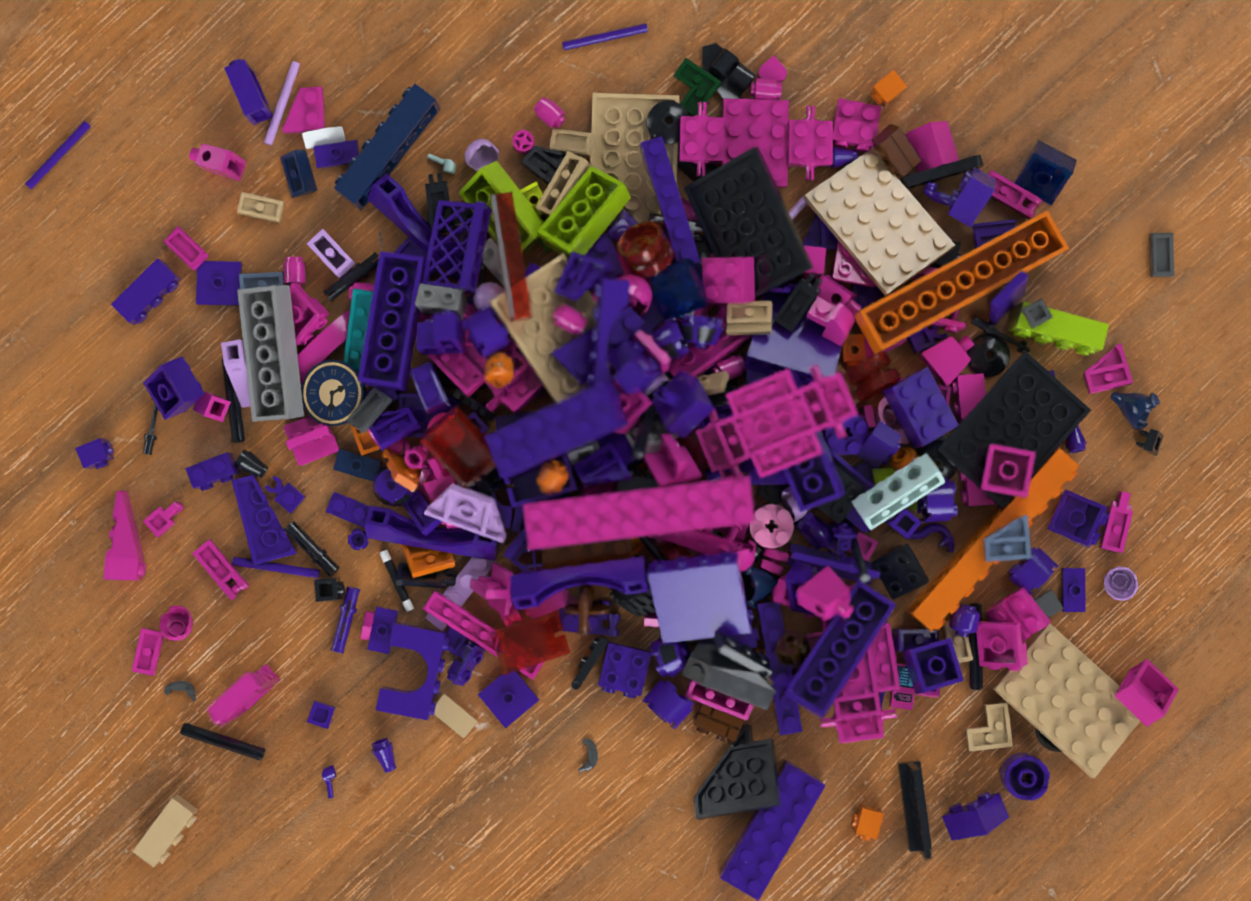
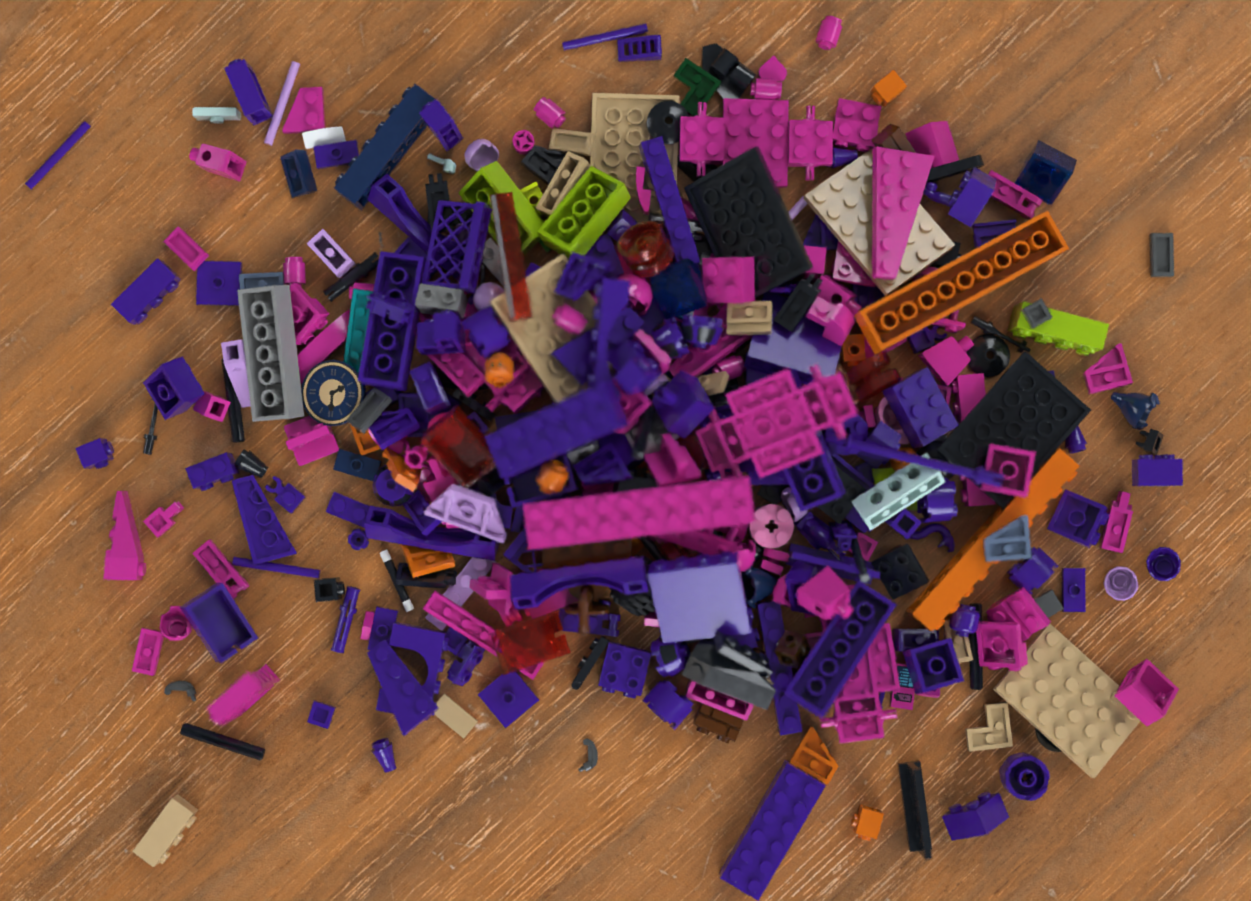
tan plate [236,192,285,223] -> none
black pin [284,521,340,577] -> none
dark purple hand [322,766,337,798] -> none
black wing [694,724,781,820] -> none
dark purple tile [989,271,1028,325] -> none
none -> dark purple piece [180,582,258,663]
none -> light aqua plate [192,107,241,124]
none -> dark purple hinge [366,291,416,324]
none -> dark purple wing [367,639,439,736]
none -> dark purple slope [419,99,464,152]
none -> dark purple slope [617,35,662,62]
none -> dark pink slope [636,166,651,215]
none -> orange wing [789,725,839,785]
none -> dark pink brick [815,16,842,50]
none -> dark purple bar [825,433,1004,488]
none -> dark pink wing [872,147,935,280]
none -> dark purple brick [1132,455,1183,486]
none -> dark purple hair [1146,547,1181,581]

